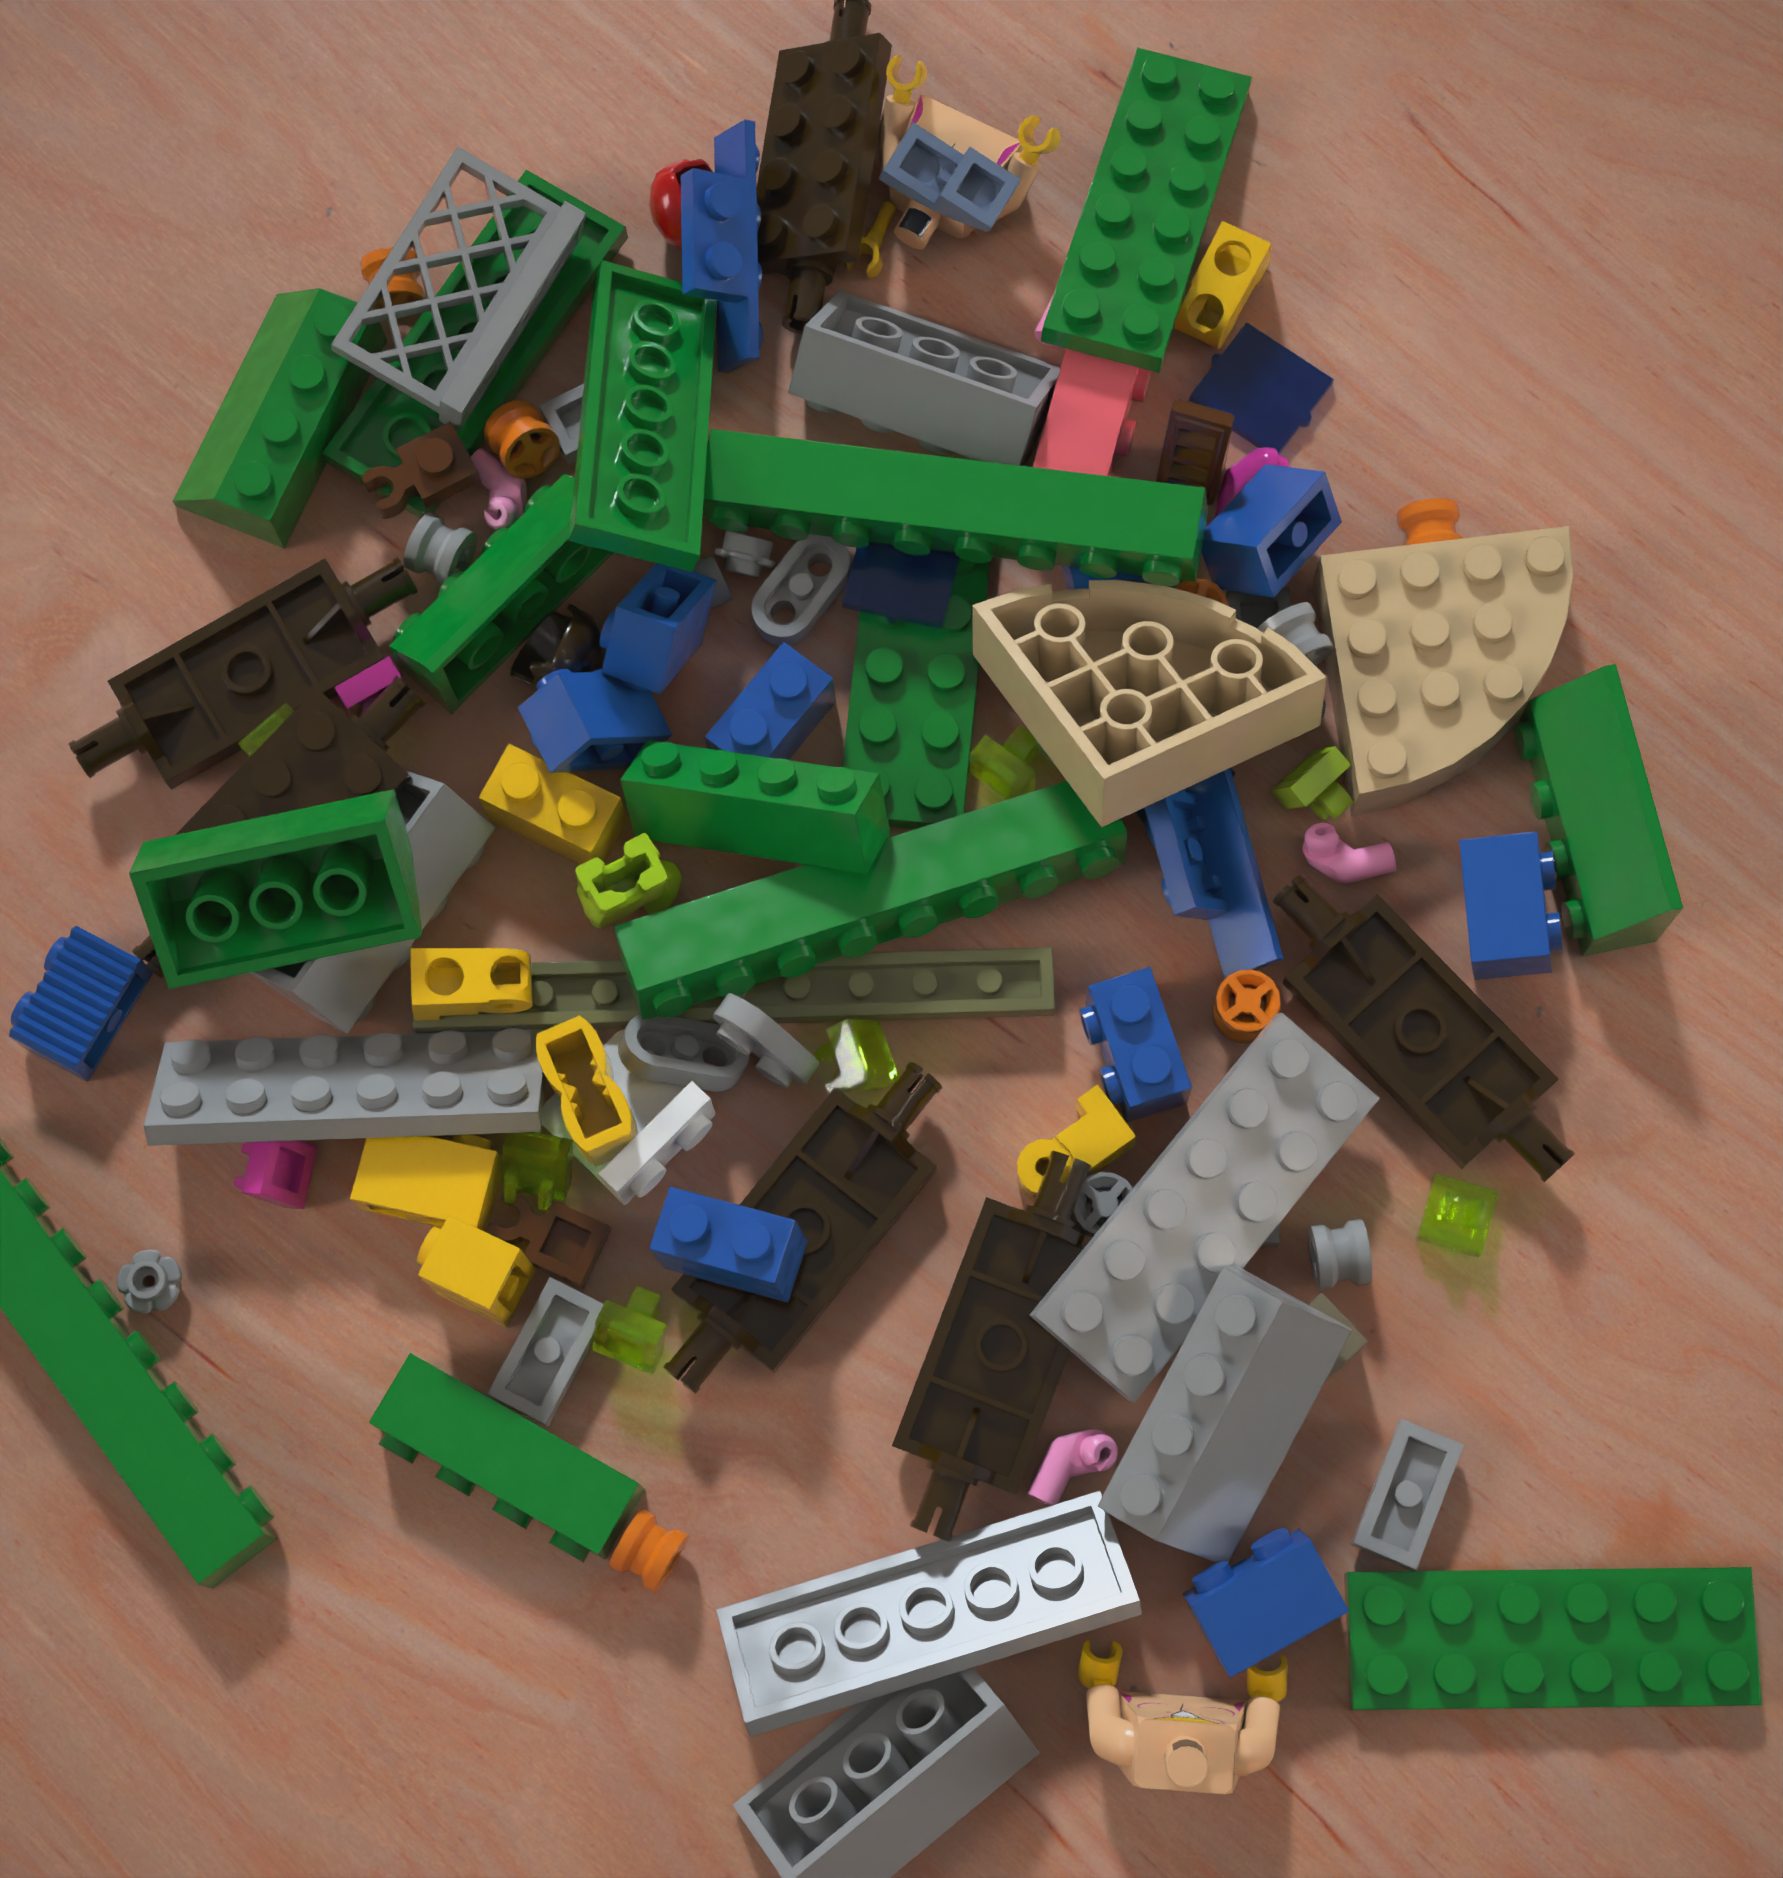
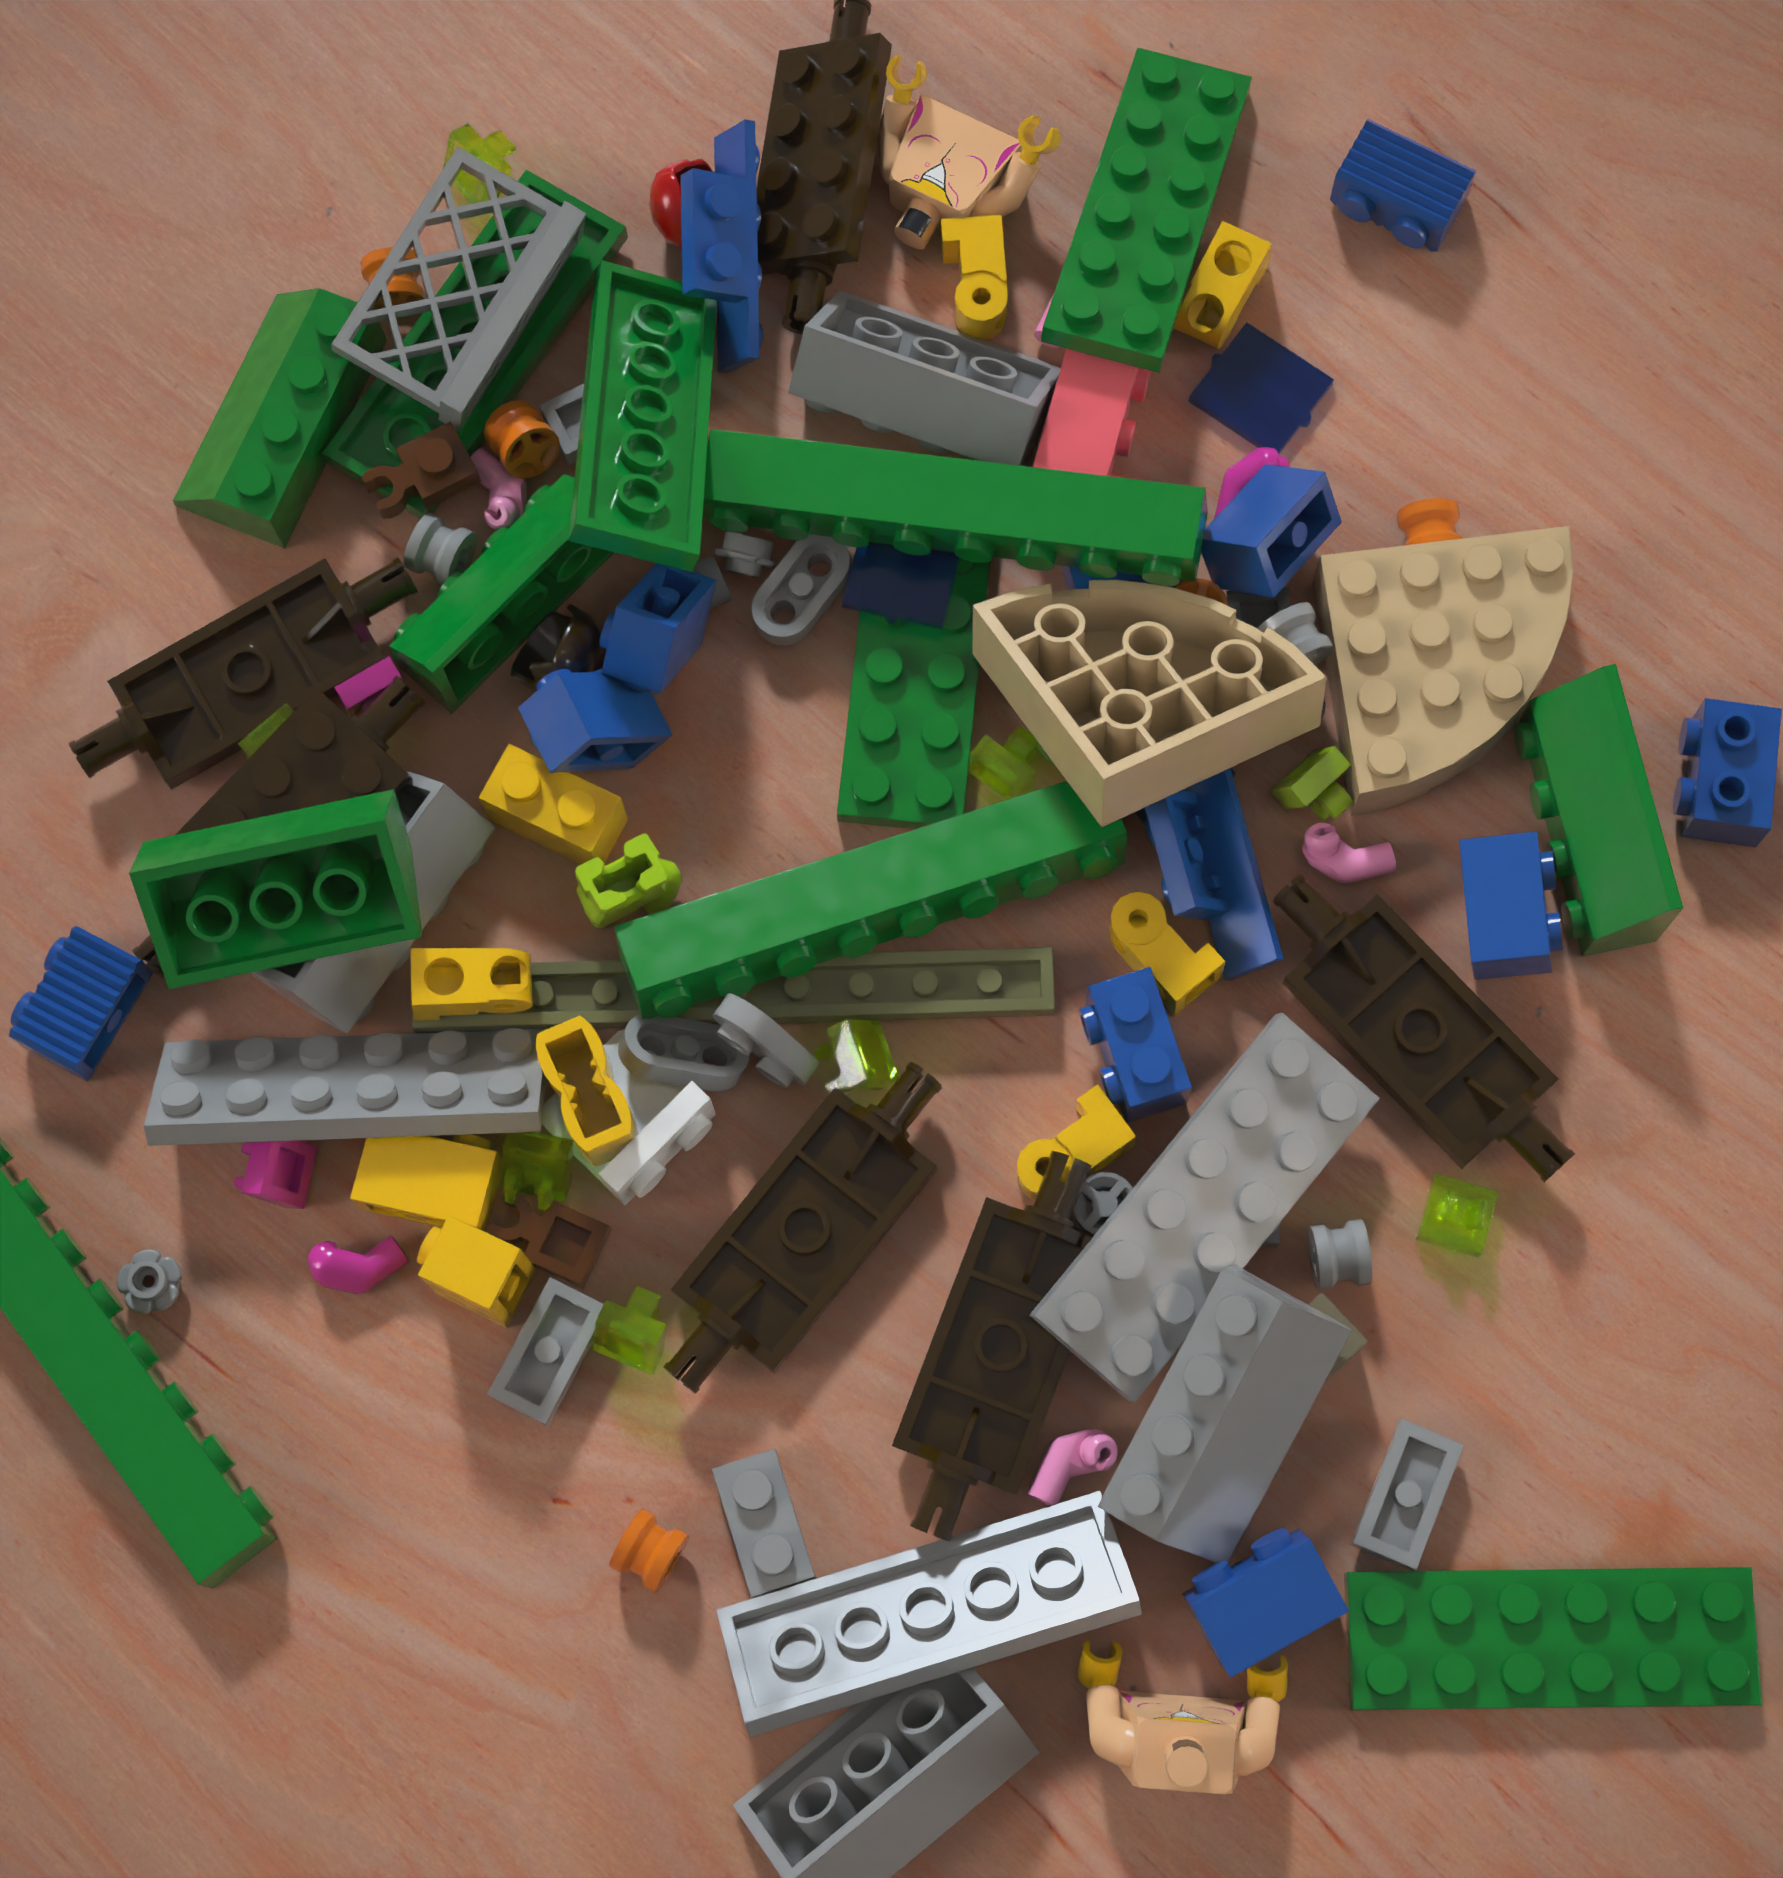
green brick [368,1353,645,1563] -> none
green brick [620,740,891,874] -> none
blue brick [649,1186,808,1303] -> none
blue brick [705,641,836,760] -> none
yellow hand [846,202,896,279] -> none
sand blue slope [878,122,1021,232] -> none
reddish brown slope [1156,399,1235,506] -> none
orange wheel [1212,969,1281,1043] -> none
none -> dark pink arm [308,1235,410,1294]
none -> clear neon green tile [443,123,516,204]
none -> light grey plate [712,1448,816,1598]
none -> yellow leg [941,215,1008,340]
none -> yellow leg [1109,892,1225,1016]
none -> blue brick [1330,119,1476,252]
none -> blue brick [1673,698,1782,847]

